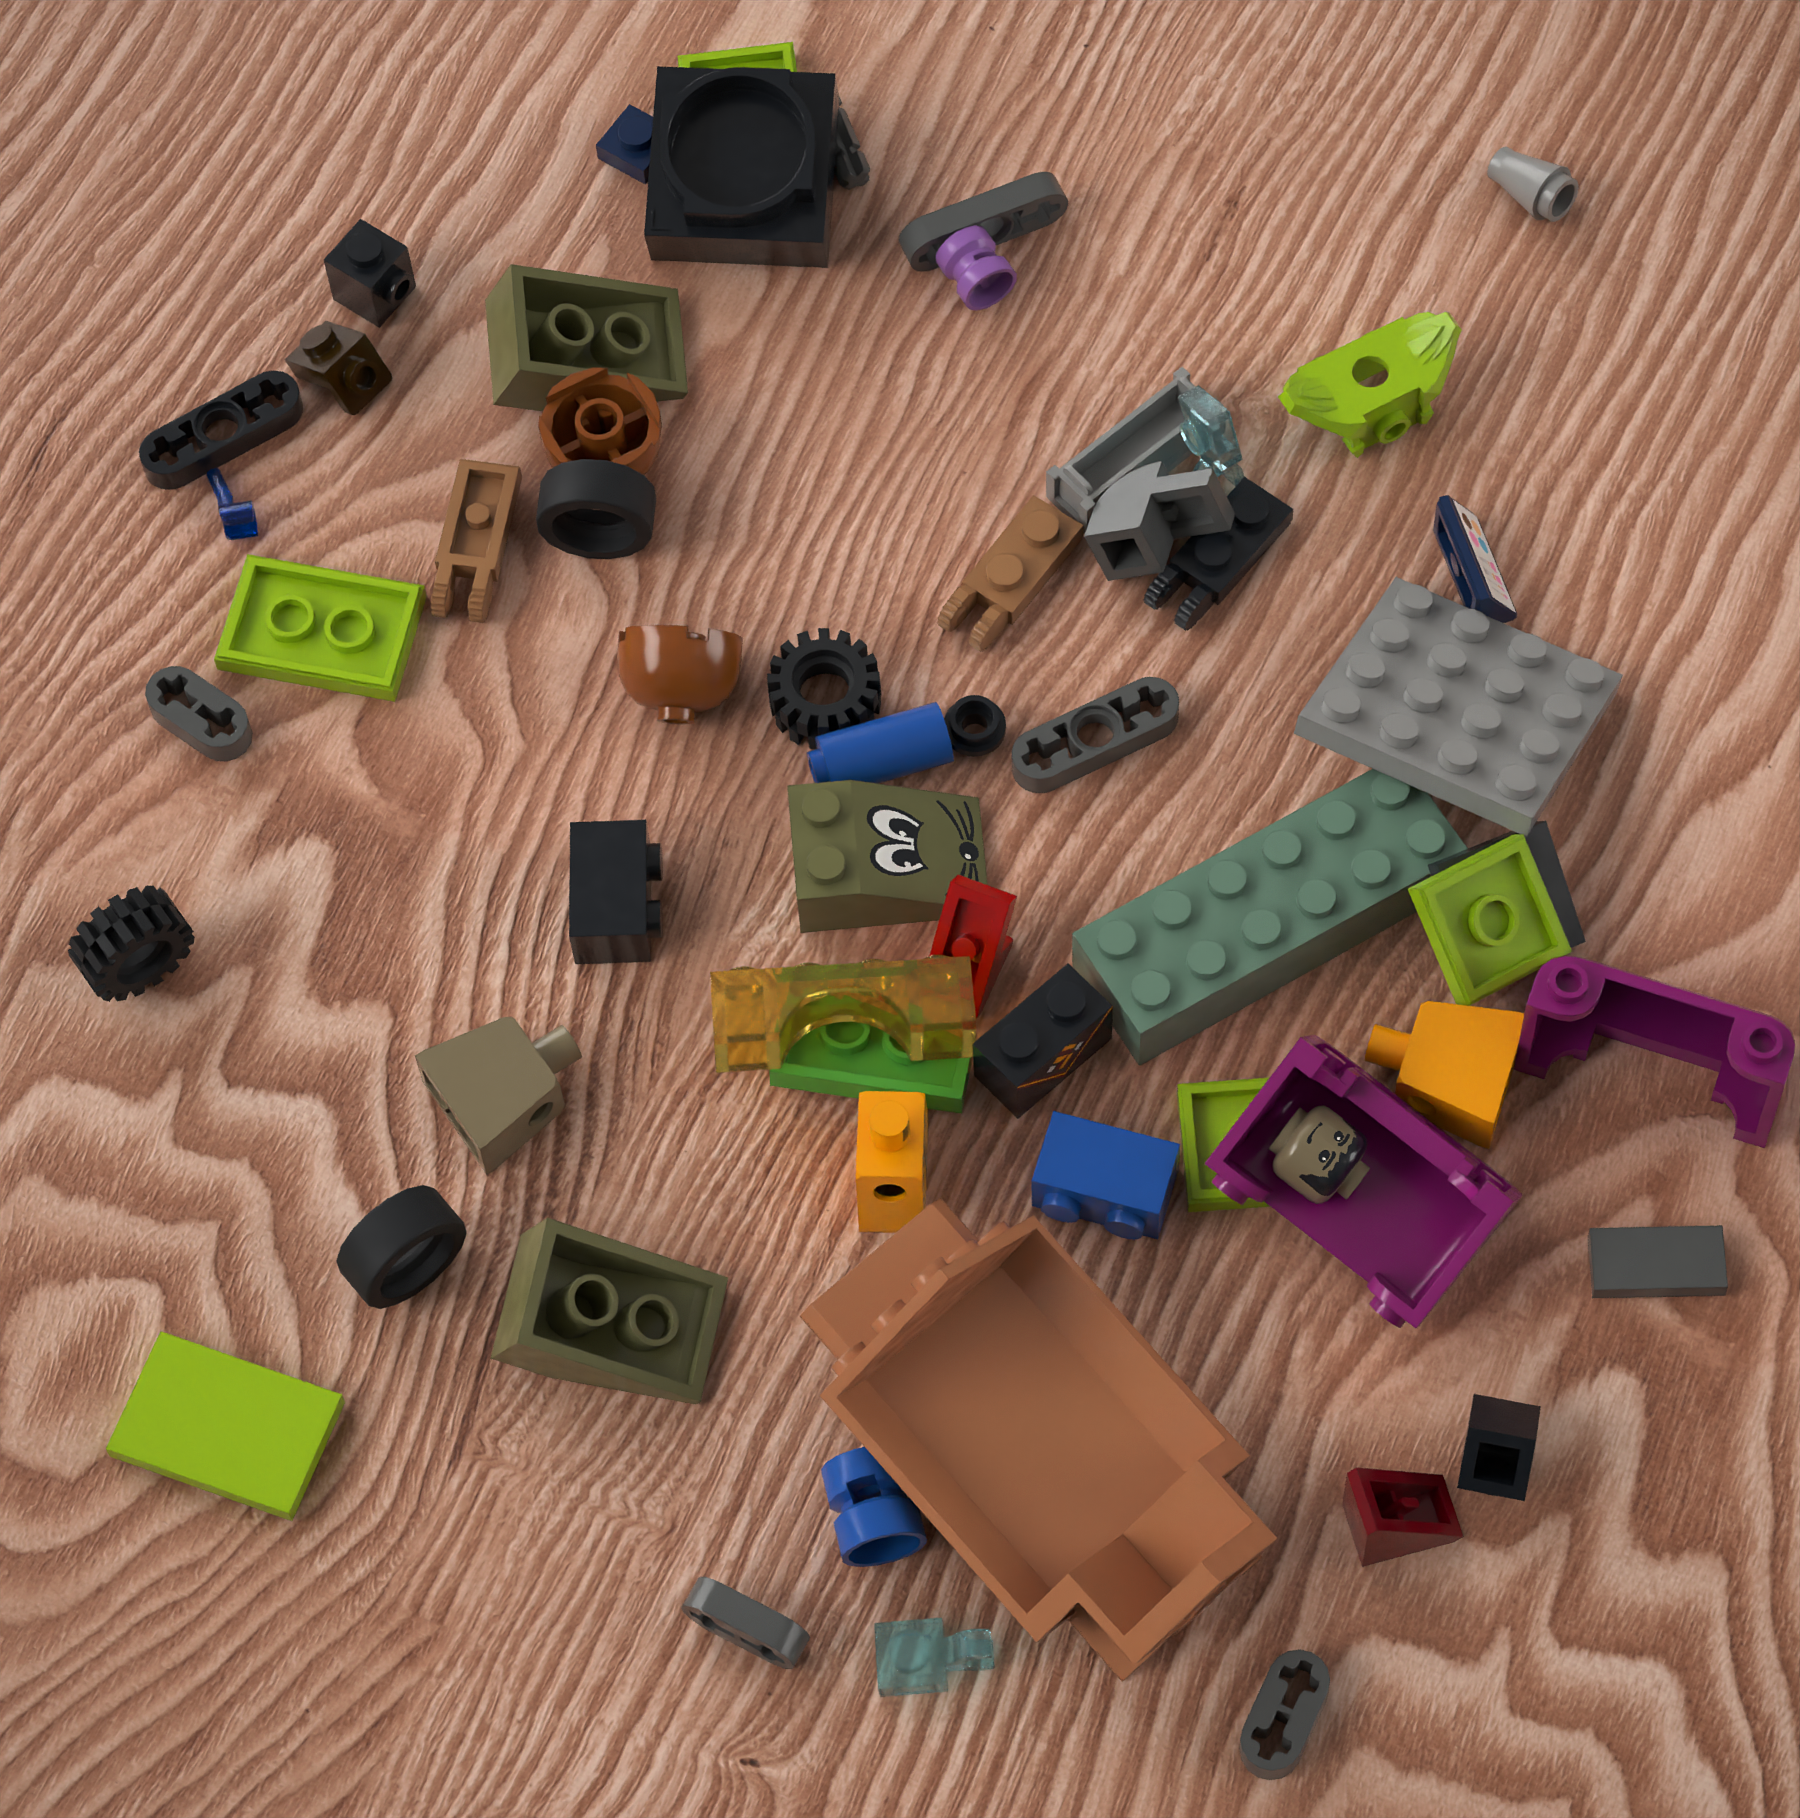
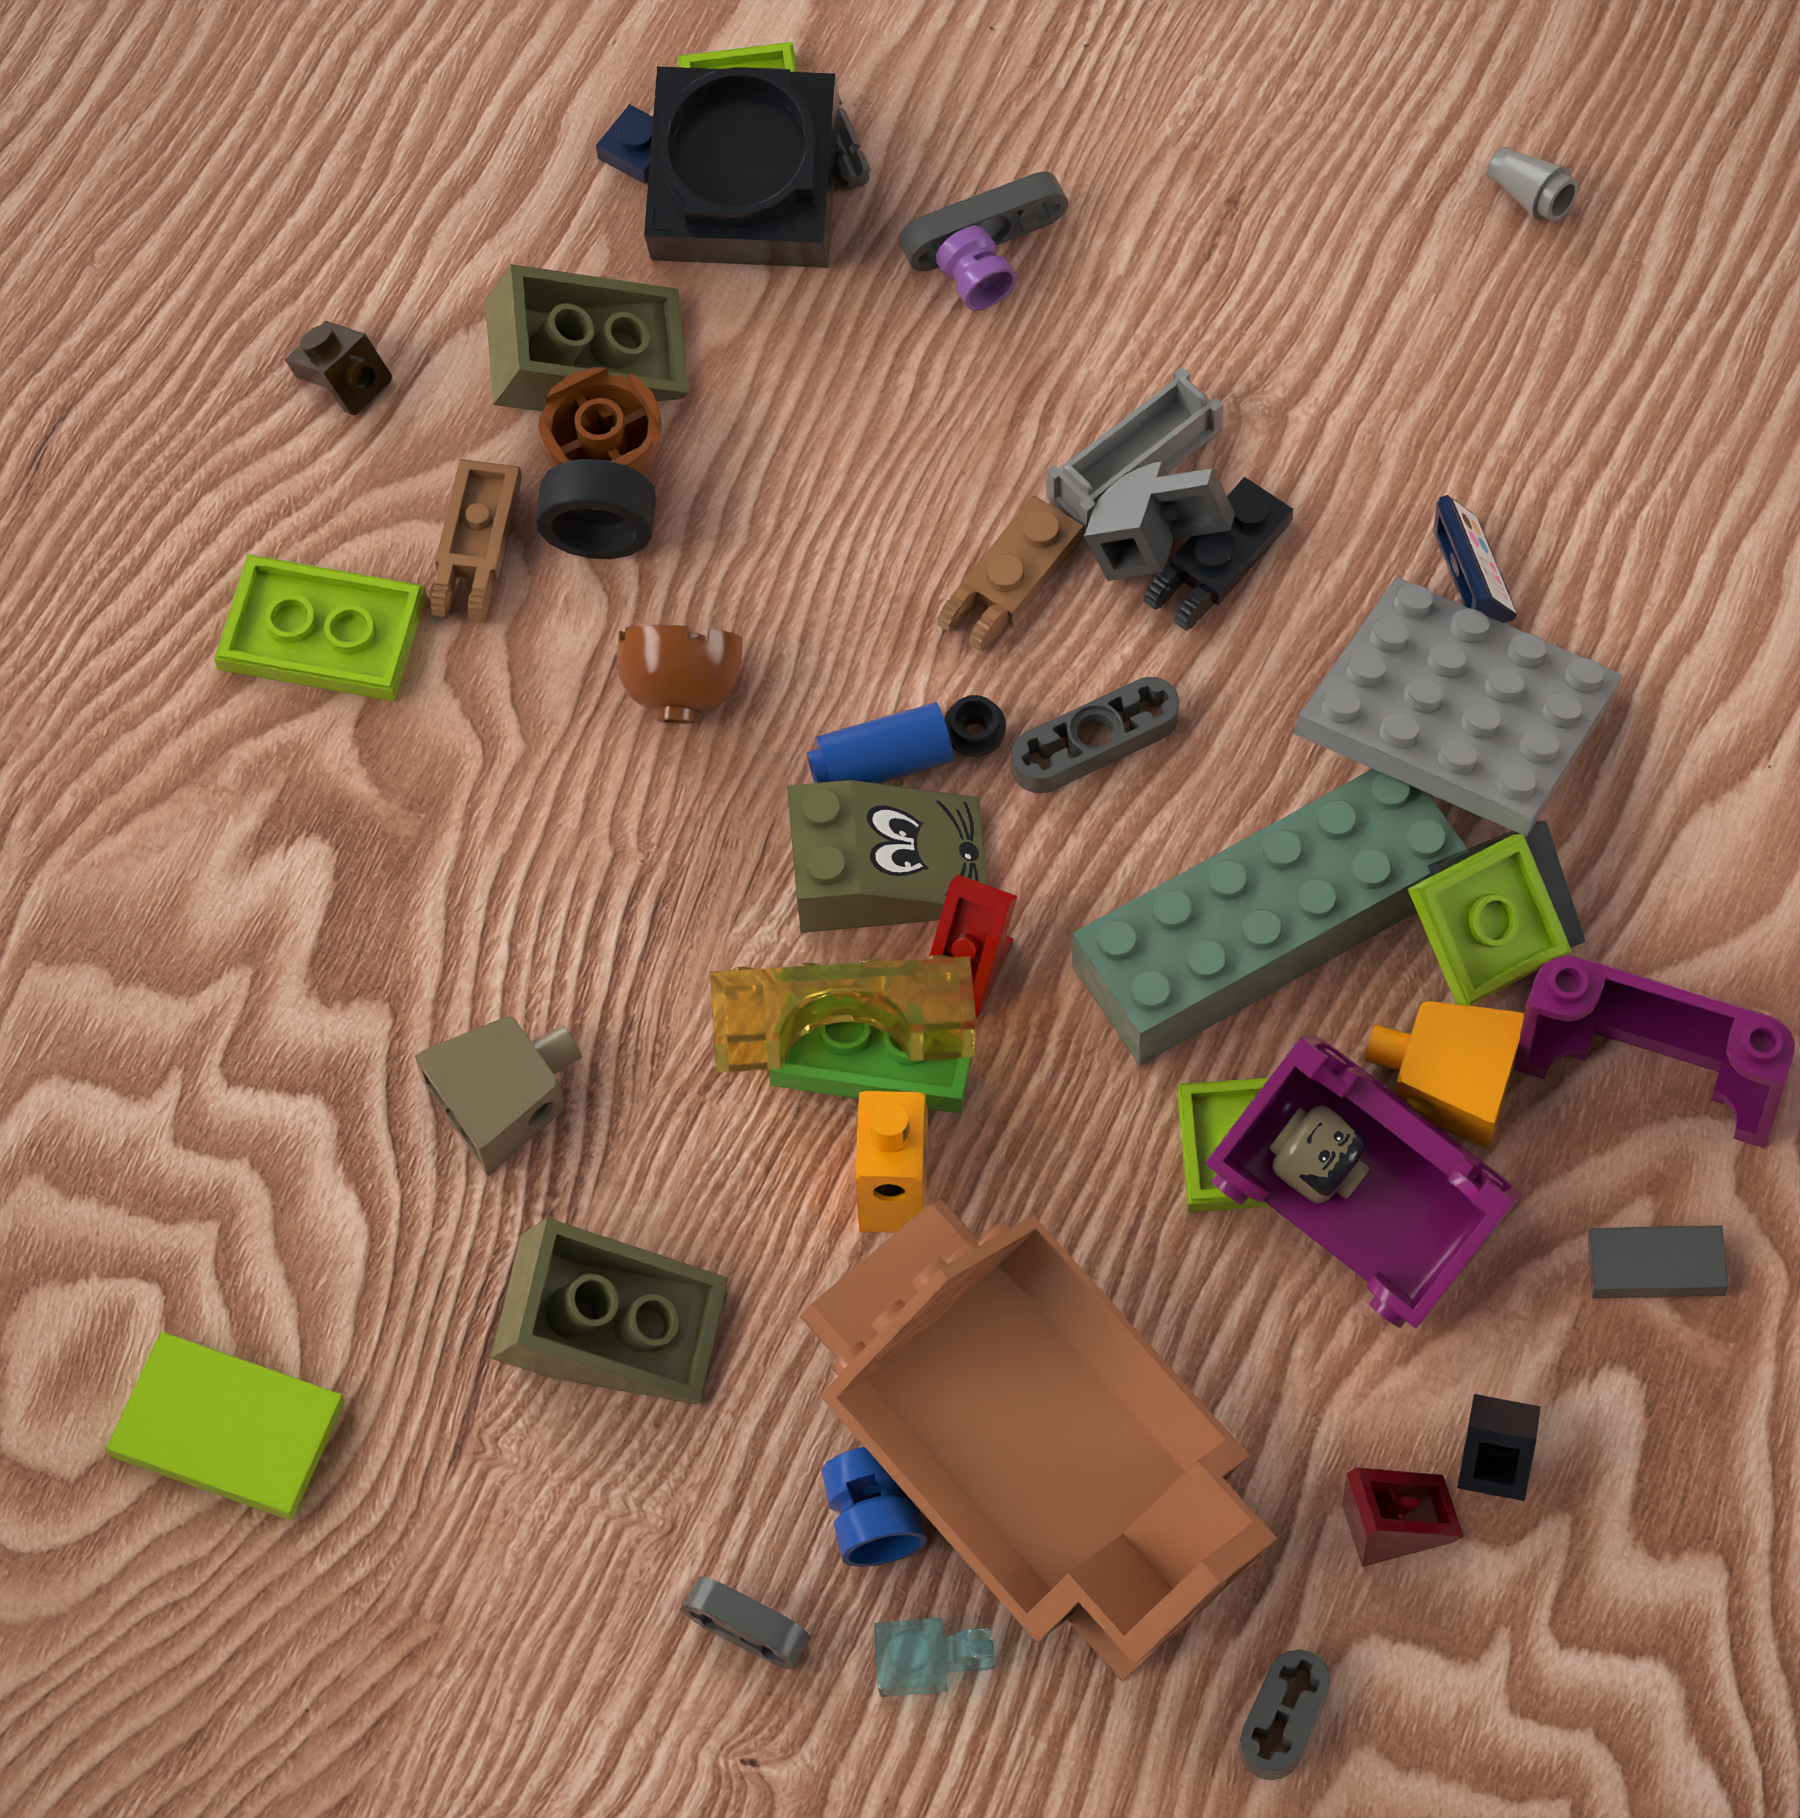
black tyre [68,886,195,1002] -> none
black beam [139,371,303,490] -> none
dark grey beam [145,666,253,761] -> none
clear blue hand [206,468,258,540] -> none
black brick [323,219,416,328] -> none
black tyre [336,1185,467,1309] -> none
black brick [569,820,663,964] -> none
black tyre [767,628,881,750] -> none
black brick [973,963,1113,1119] -> none
blue brick [1031,1111,1180,1240] -> none
clear light blue plate [1178,385,1244,487] -> none
lime piece [1278,312,1462,458] -> none

